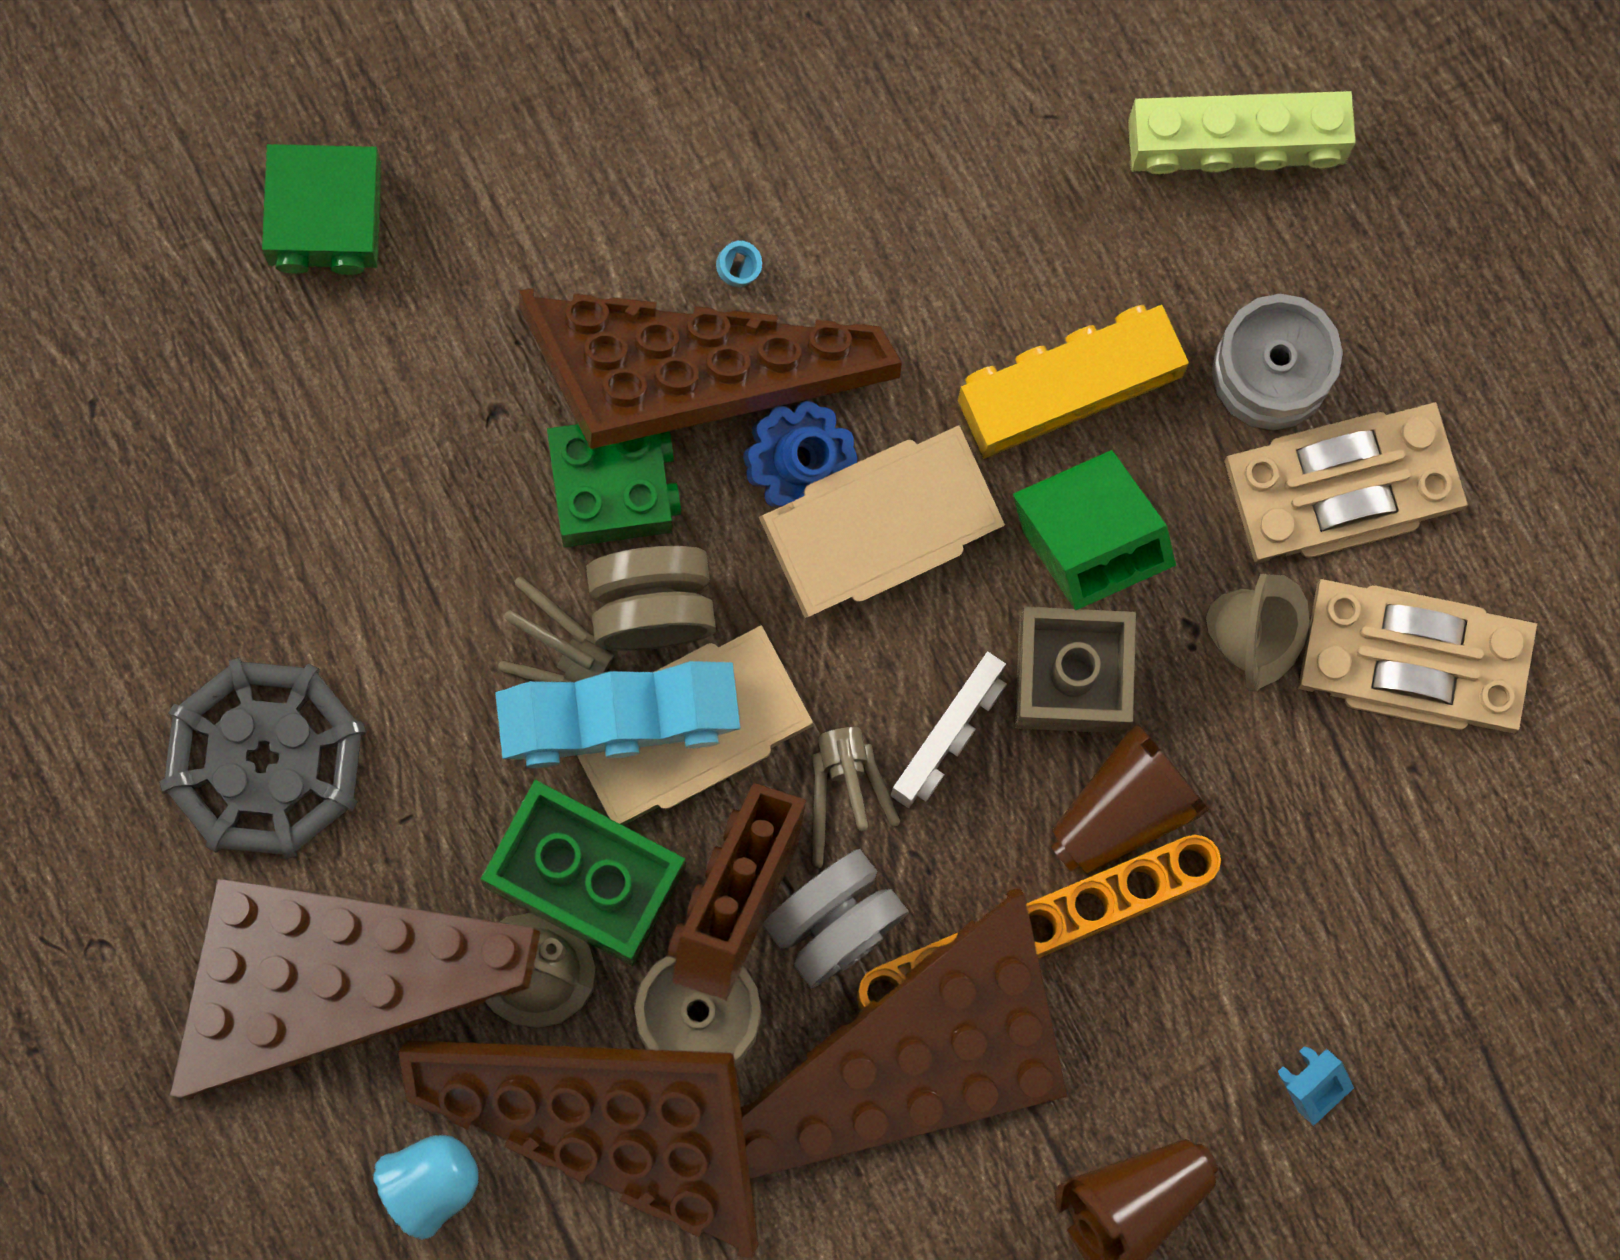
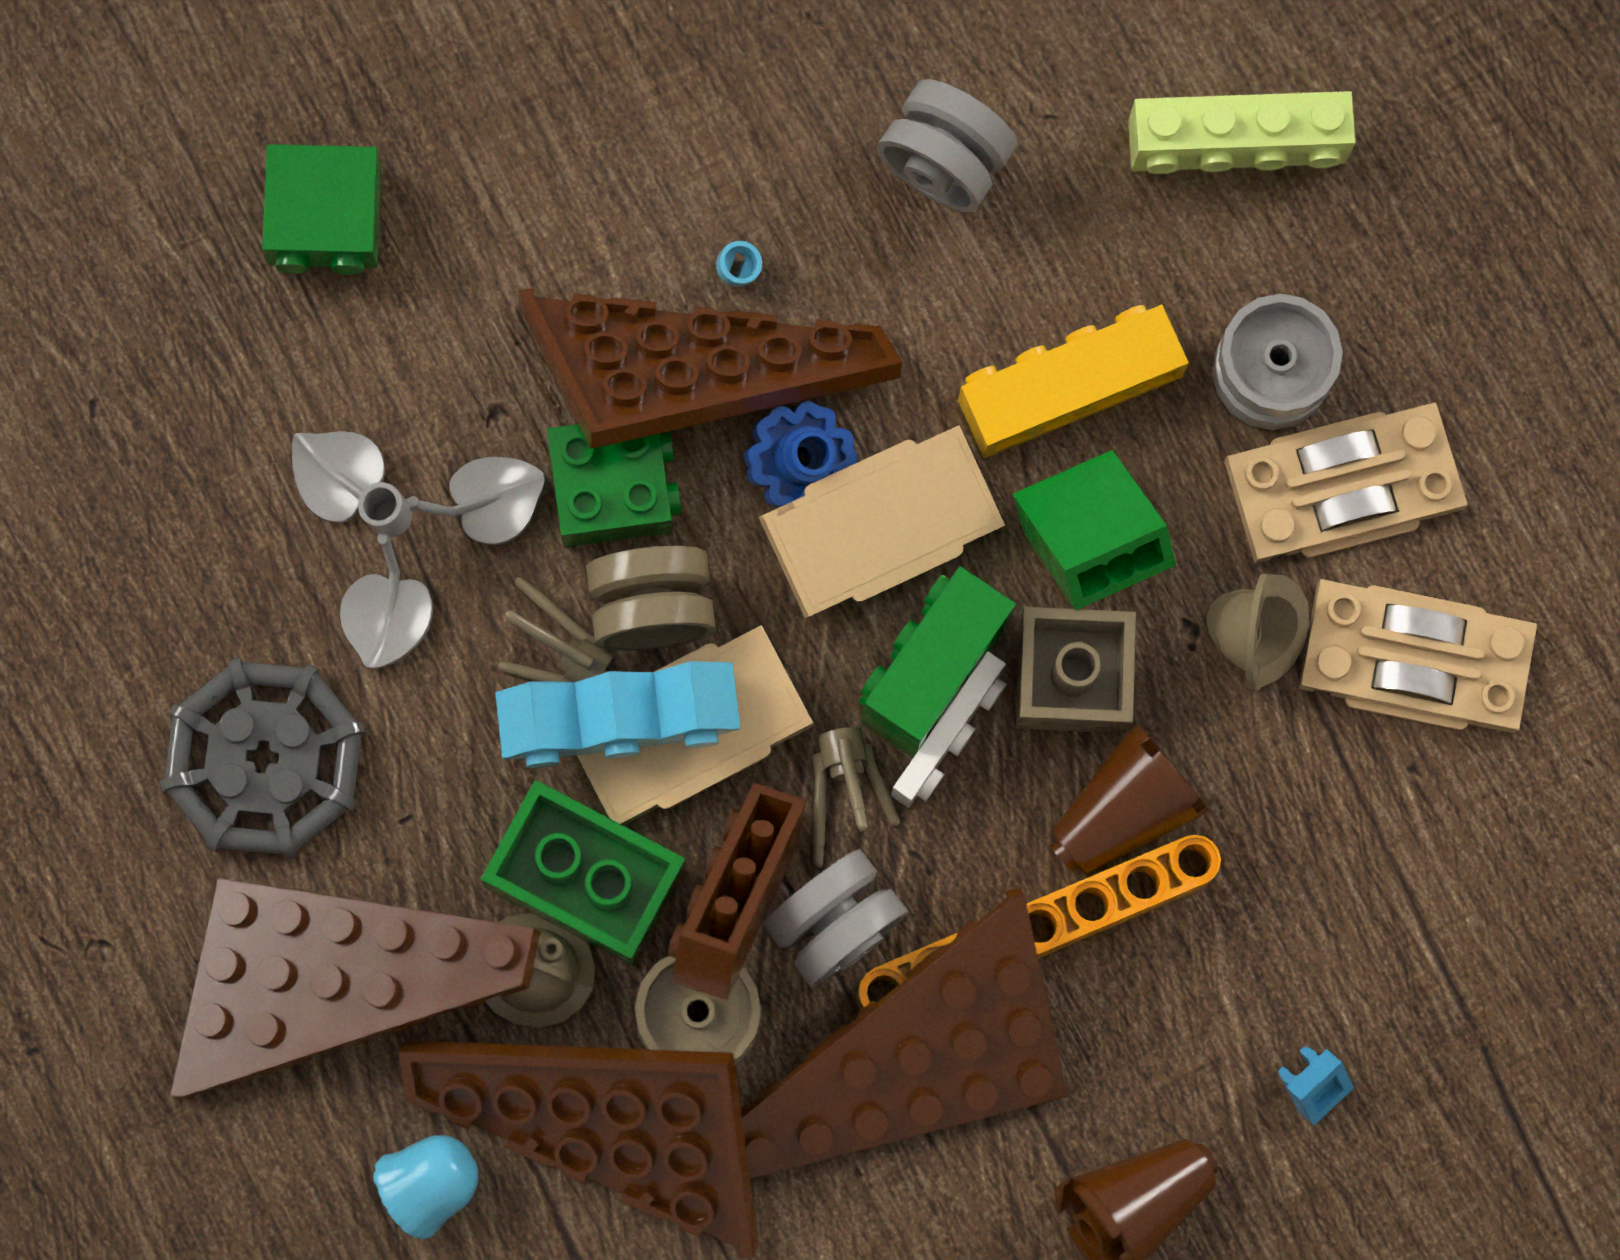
none -> light grey plant [292,431,546,669]
none -> green brick [858,566,1016,758]
none -> light grey wheel [876,79,1018,212]

